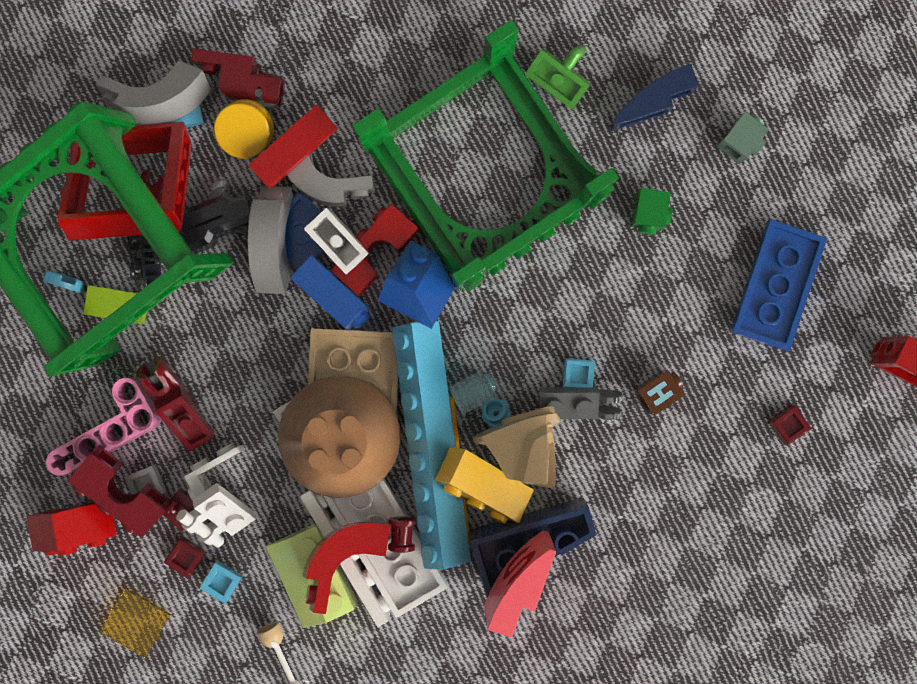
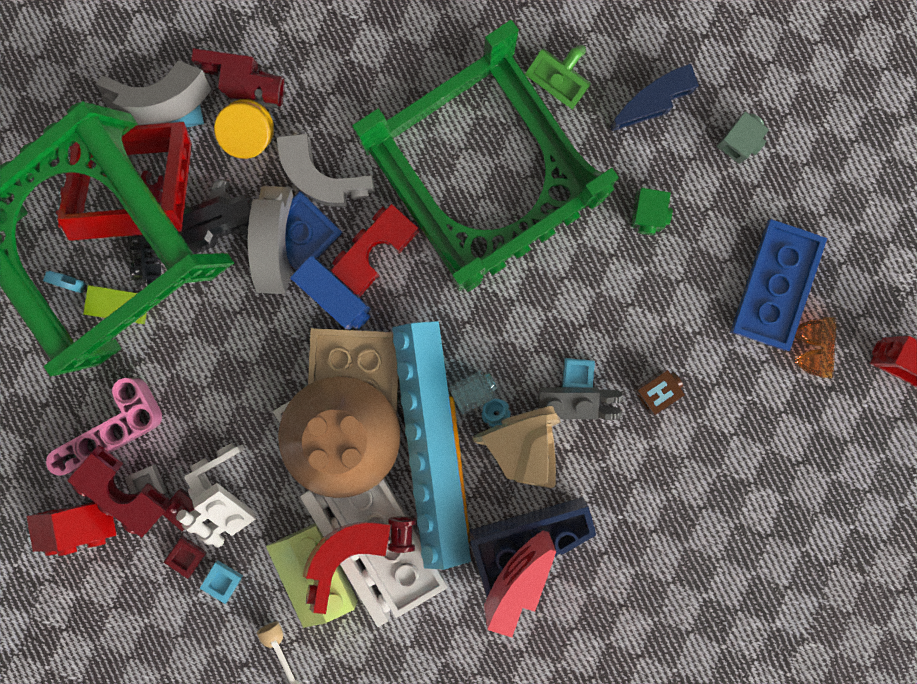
clear yellow piece [100,588,171,658] -> none
dark red plate [136,356,215,452] -> none
red tile [248,104,338,190] -> none
white slope [304,208,369,275] -> none
blue slope [378,241,455,329] -> none
yellow brick [435,447,534,524] -> none
dark red tile [768,404,812,446] -> none
none -> clear orange tile [795,317,837,378]

